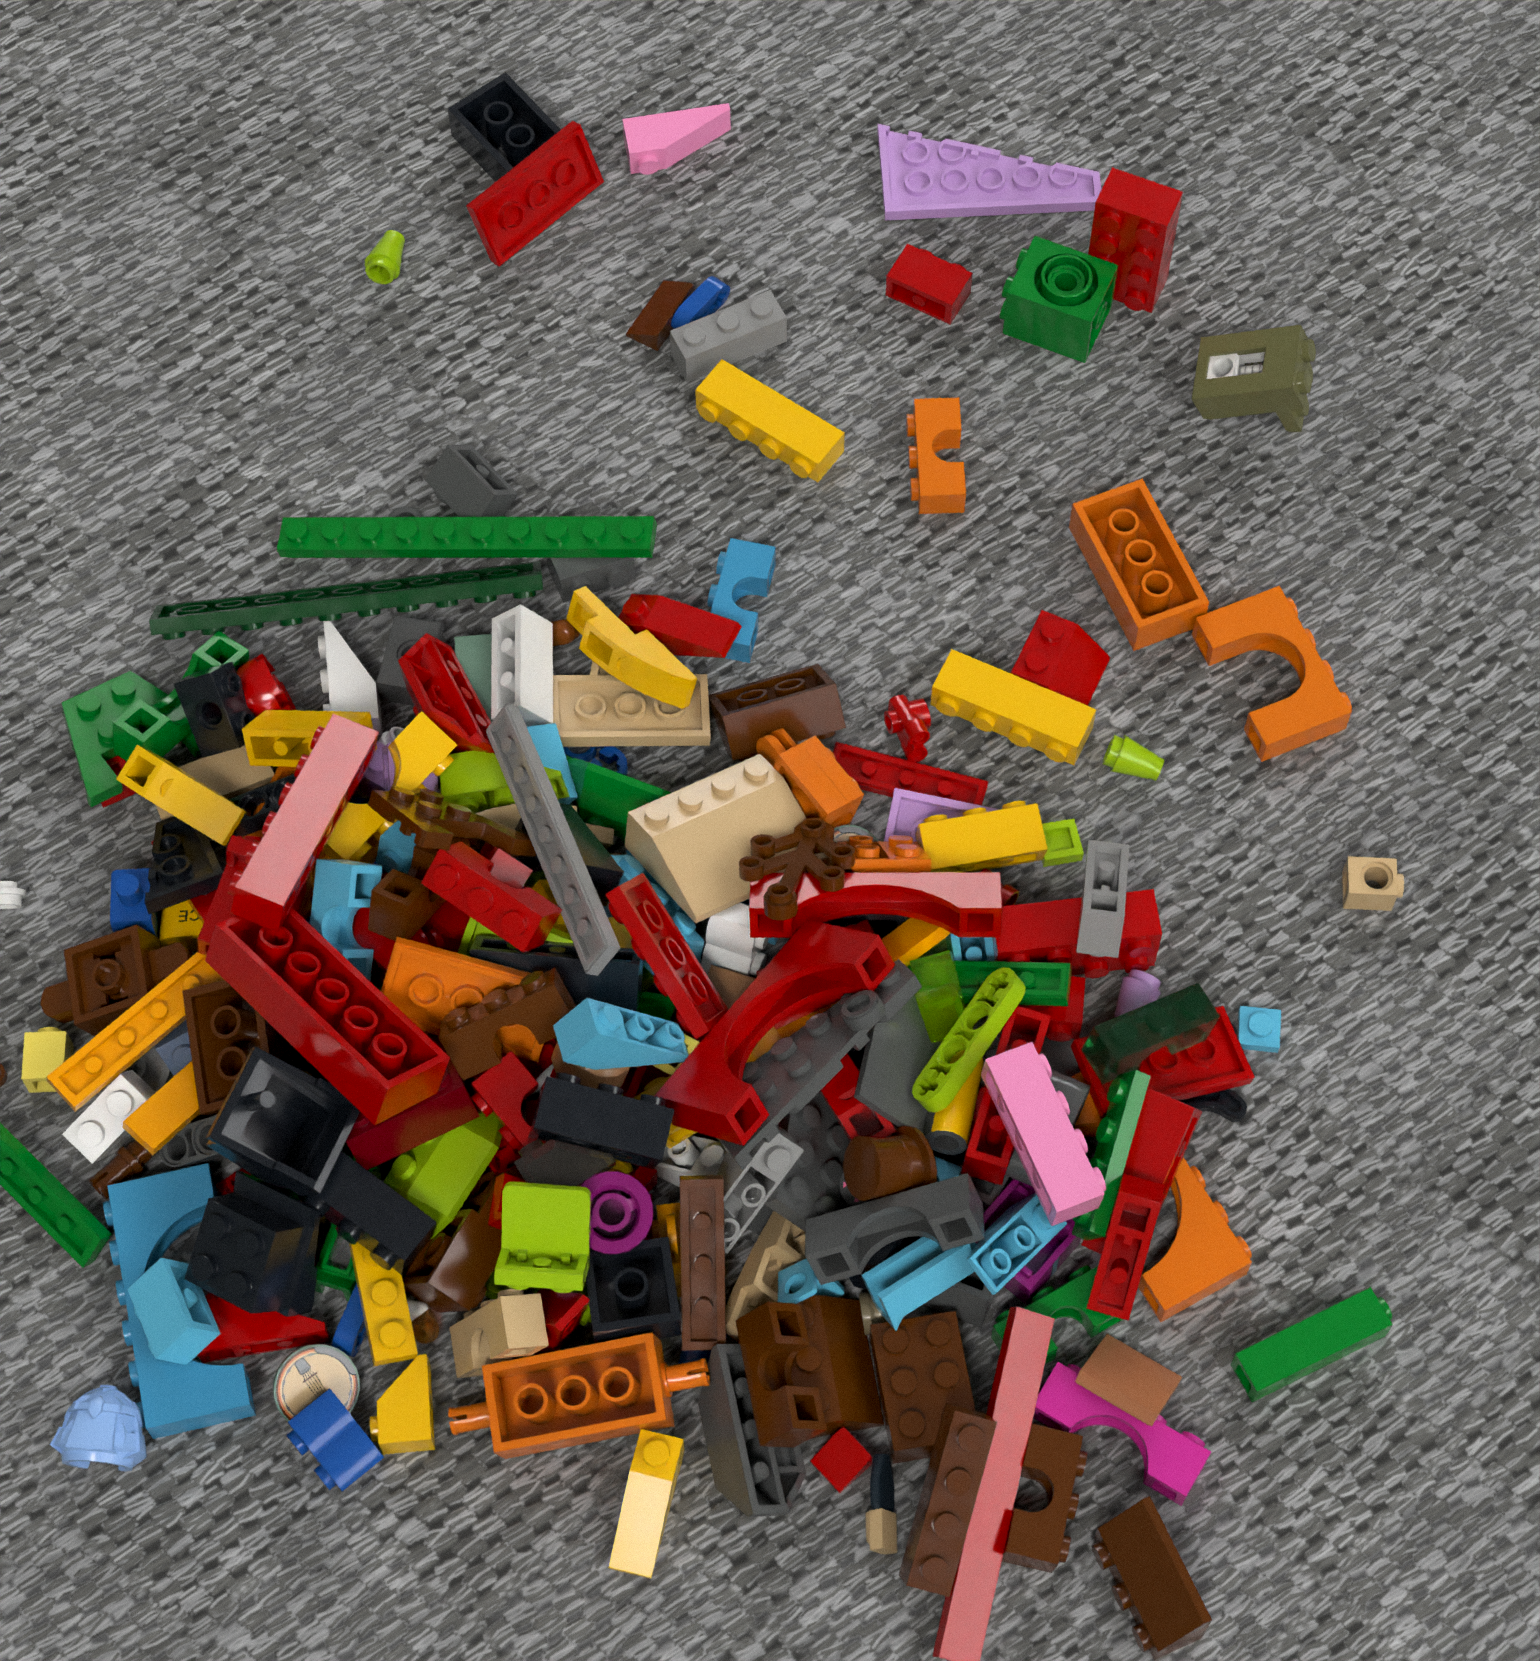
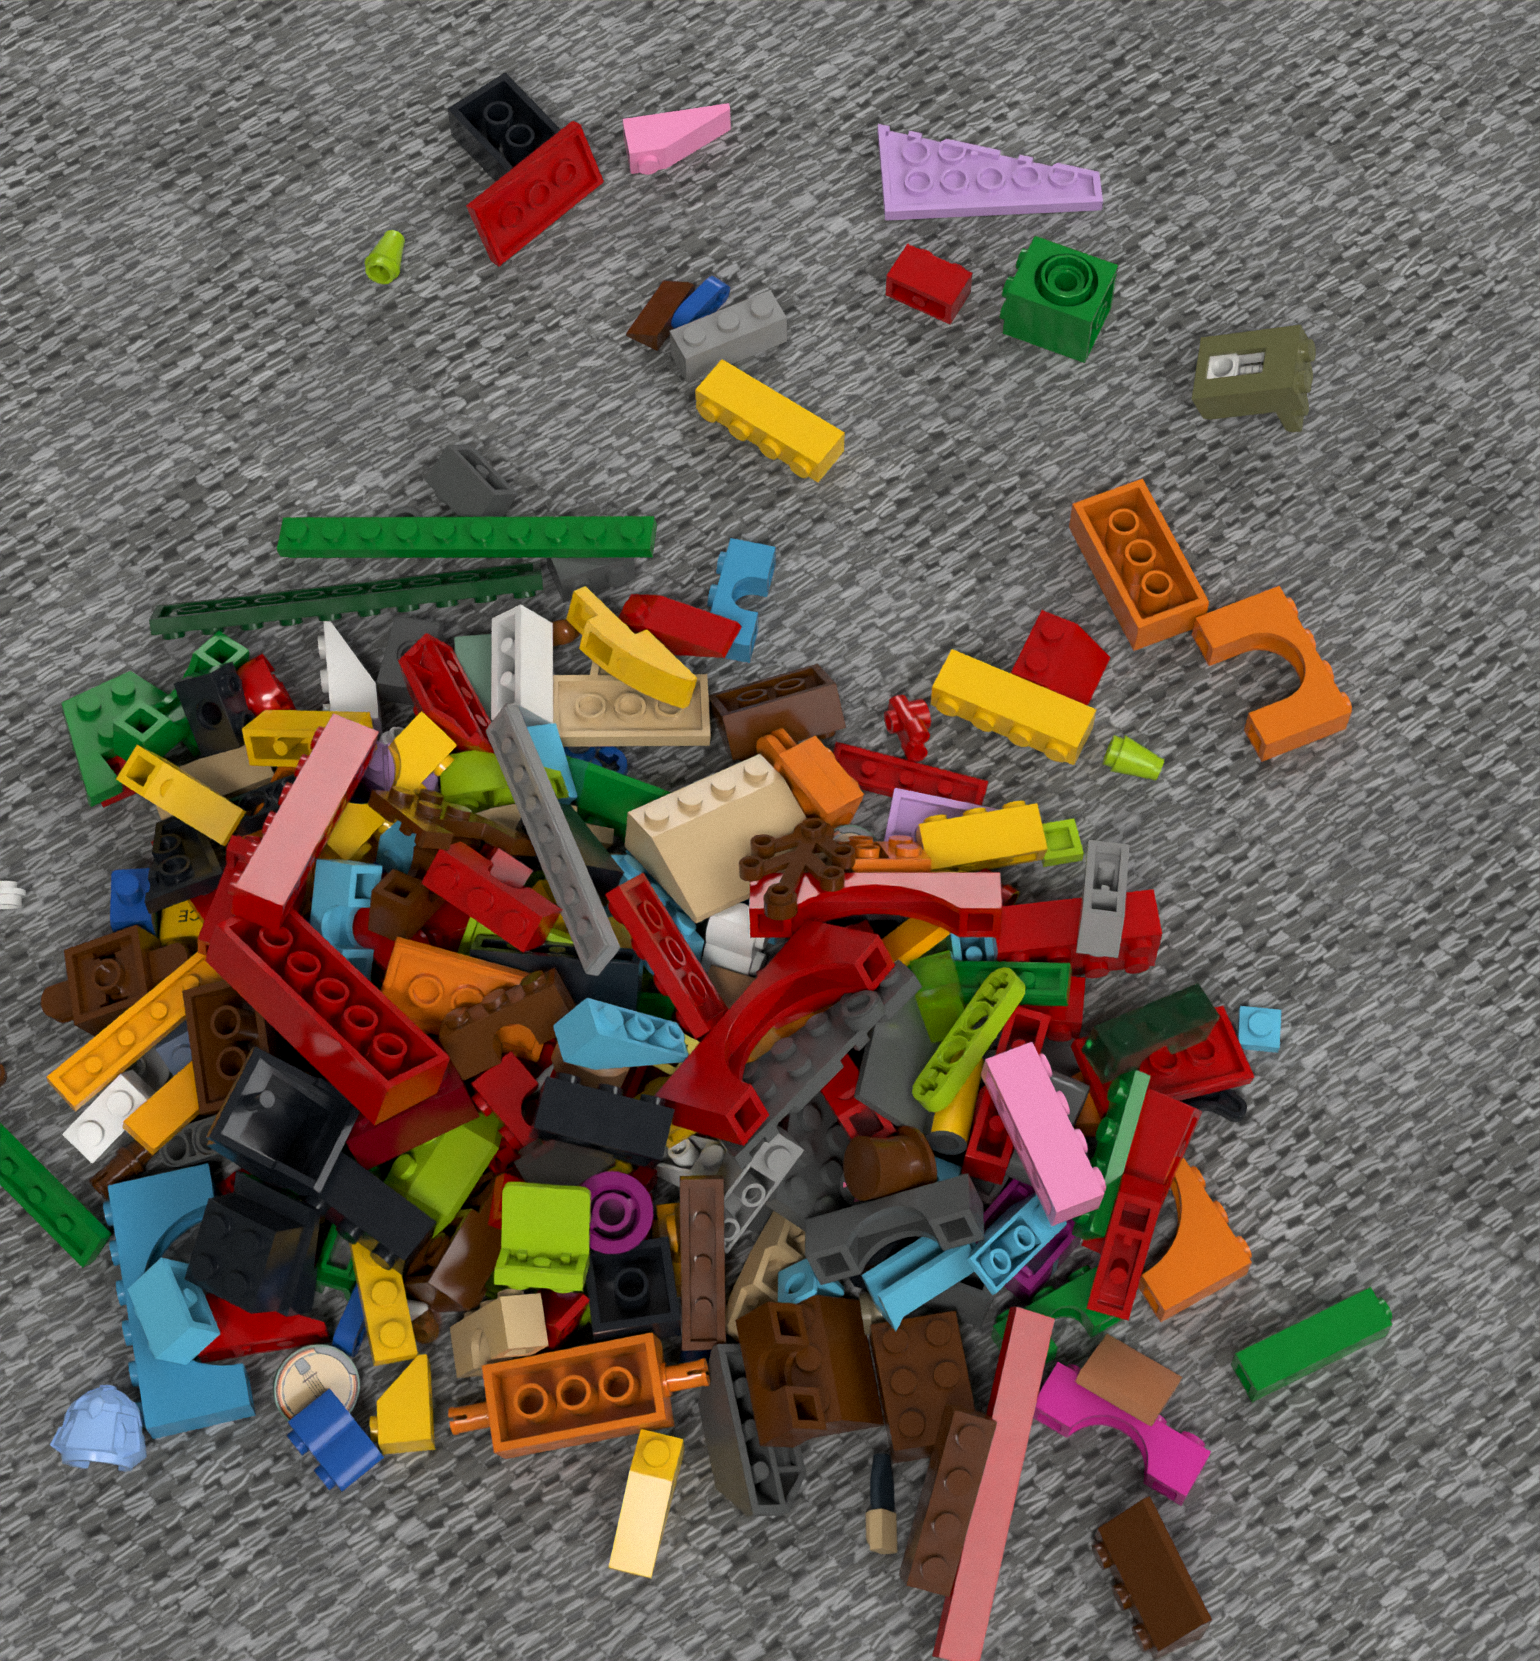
light yellow brick [21,1027,74,1093] -> none
red slope [810,1426,872,1494] -> none
orange arch [906,397,966,514] -> none
reddish brown arch [1002,1423,1087,1573] -> none
red brick [1088,167,1183,313] -> none
lavender cone [1112,969,1161,1029] -> none
tan brick [1342,856,1404,911] -> none

